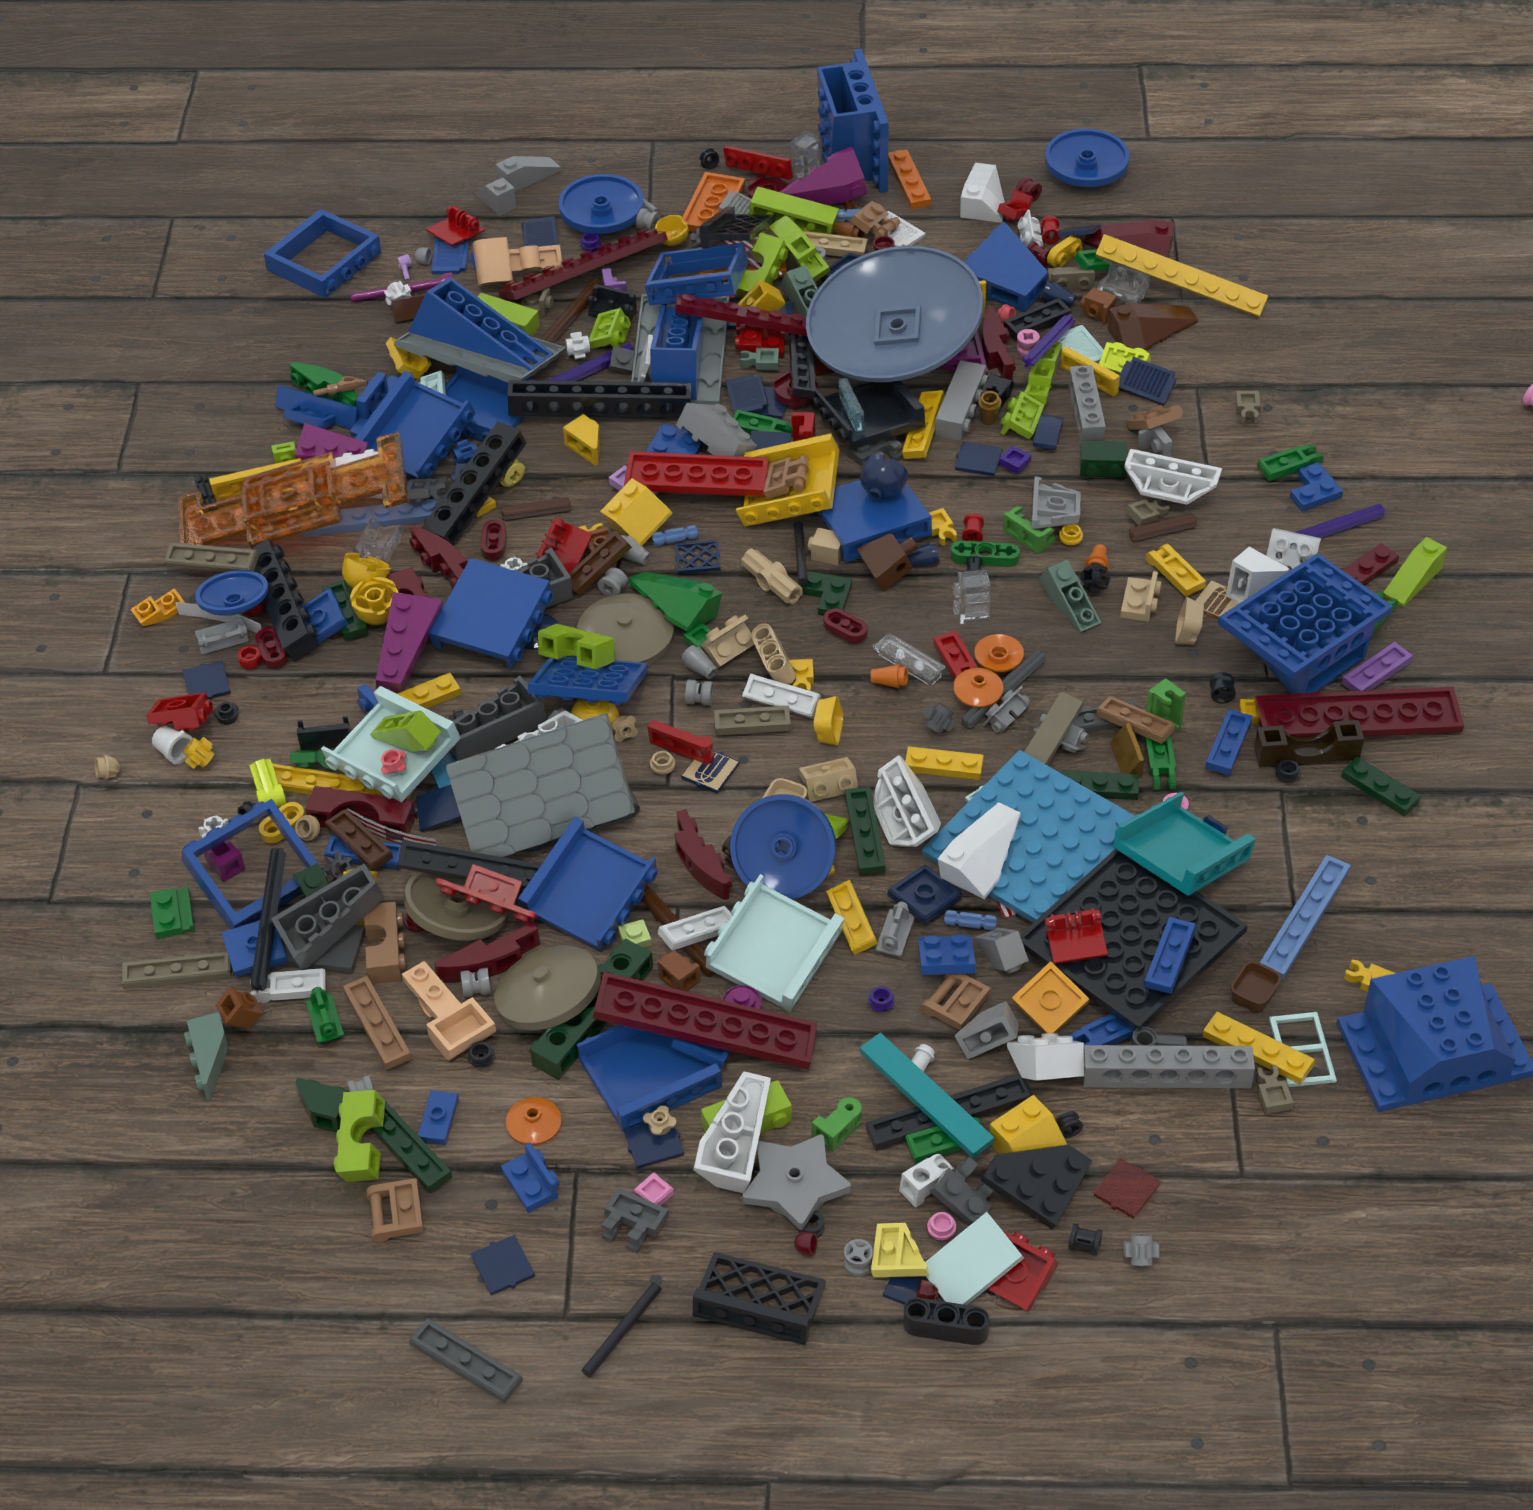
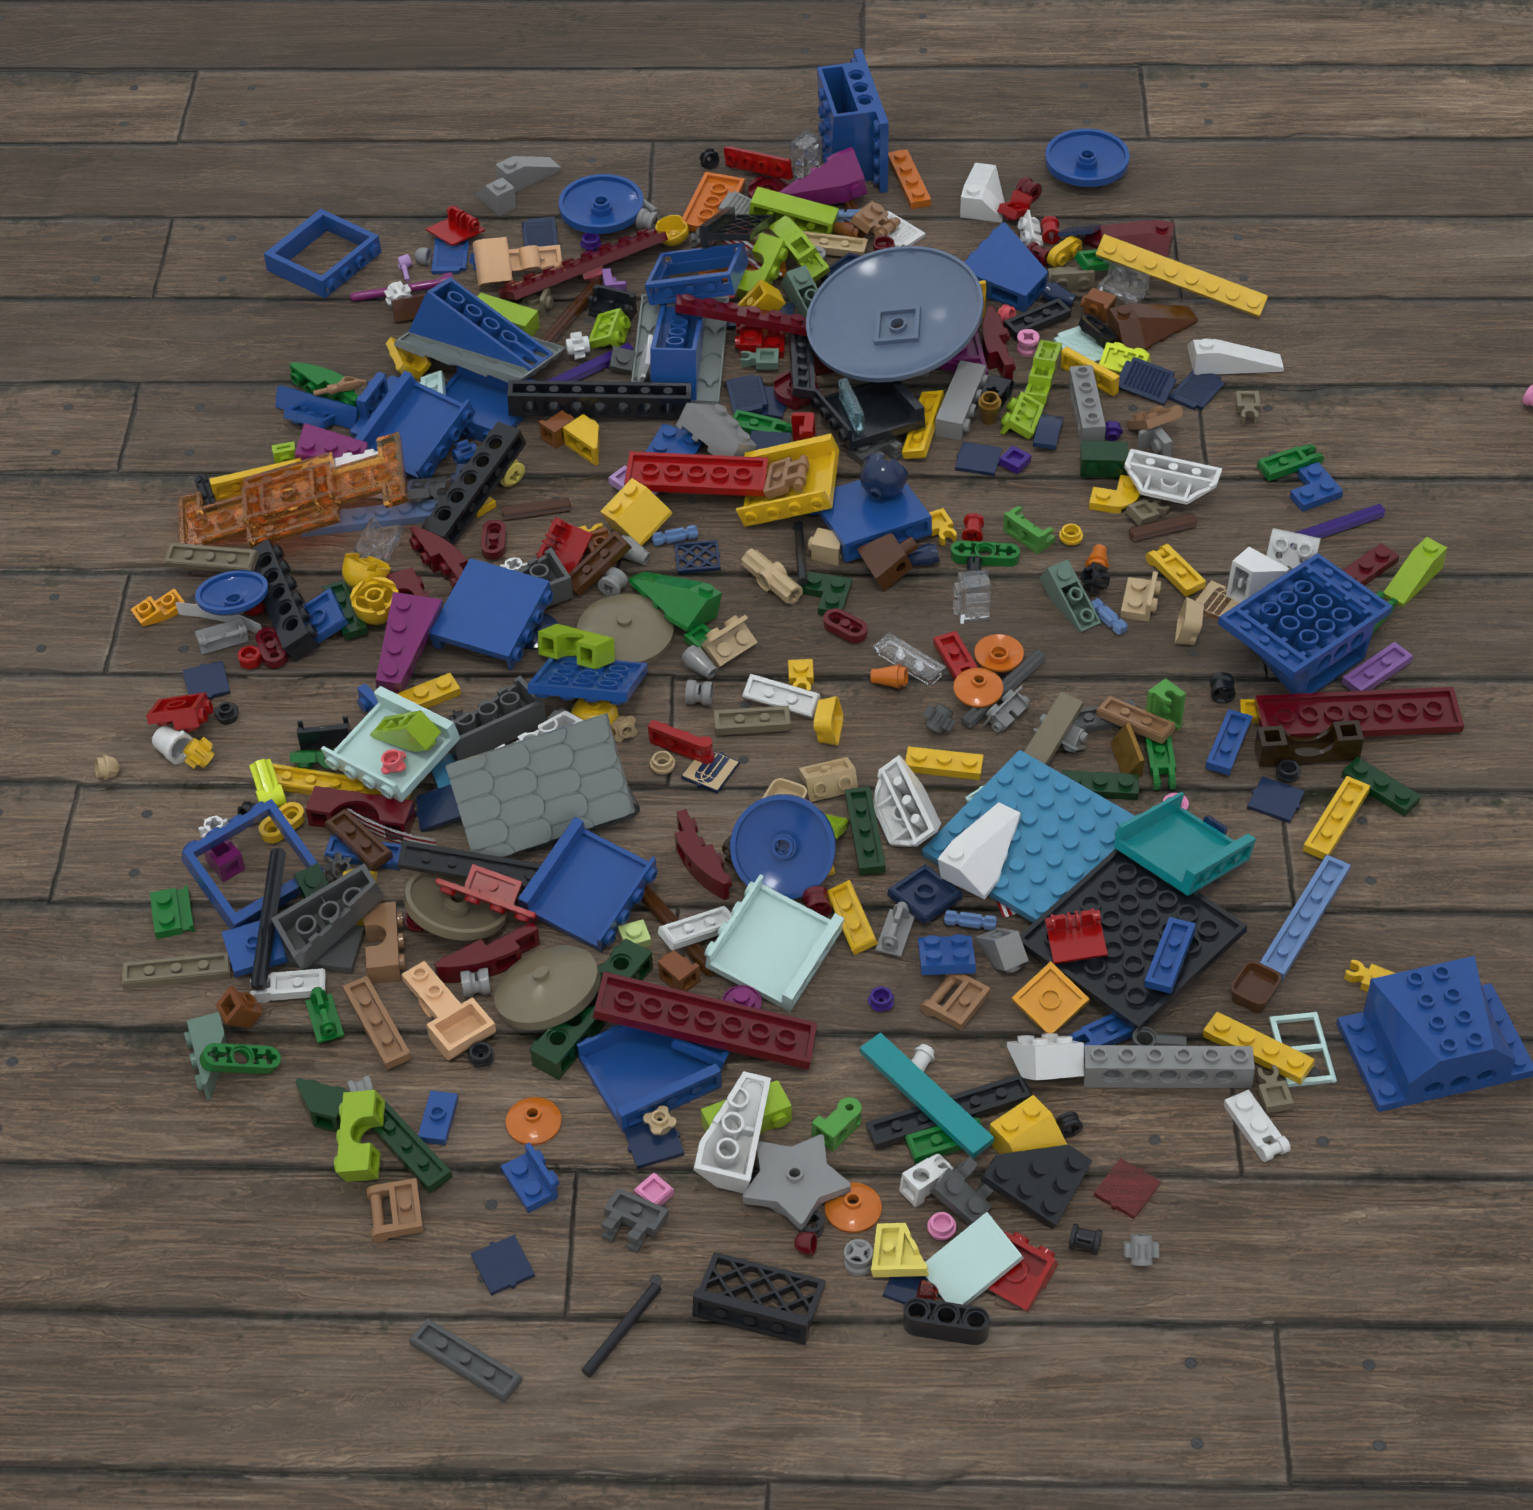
tan plate [295,815,320,841] -> none
tan beam [751,623,796,685] -> none
light grey slope [955,1001,1019,1059] -> none
dark purple axle [1023,314,1075,368] -> none
light grey wing [1031,476,1081,529] -> none
none -> green beam [199,1043,281,1074]
none -> dark orange brick [539,411,575,449]
none -> coral plate [581,266,603,281]
none -> dark red wheel [802,886,832,917]
none -> orange dish [824,1182,882,1233]
none -> black plate [1078,313,1118,347]
none -> yellow plate [1089,475,1141,513]
none -> medium blue axle [1091,598,1128,635]
none -> dark purple plate [1105,421,1123,441]
none -> dark blue window [1168,370,1225,410]
none -> white wedge [1187,339,1284,375]
none -> white plate [1224,1089,1291,1162]
none -> dark blue piece [1247,776,1305,823]
none -> yellow plate [1303,776,1371,859]

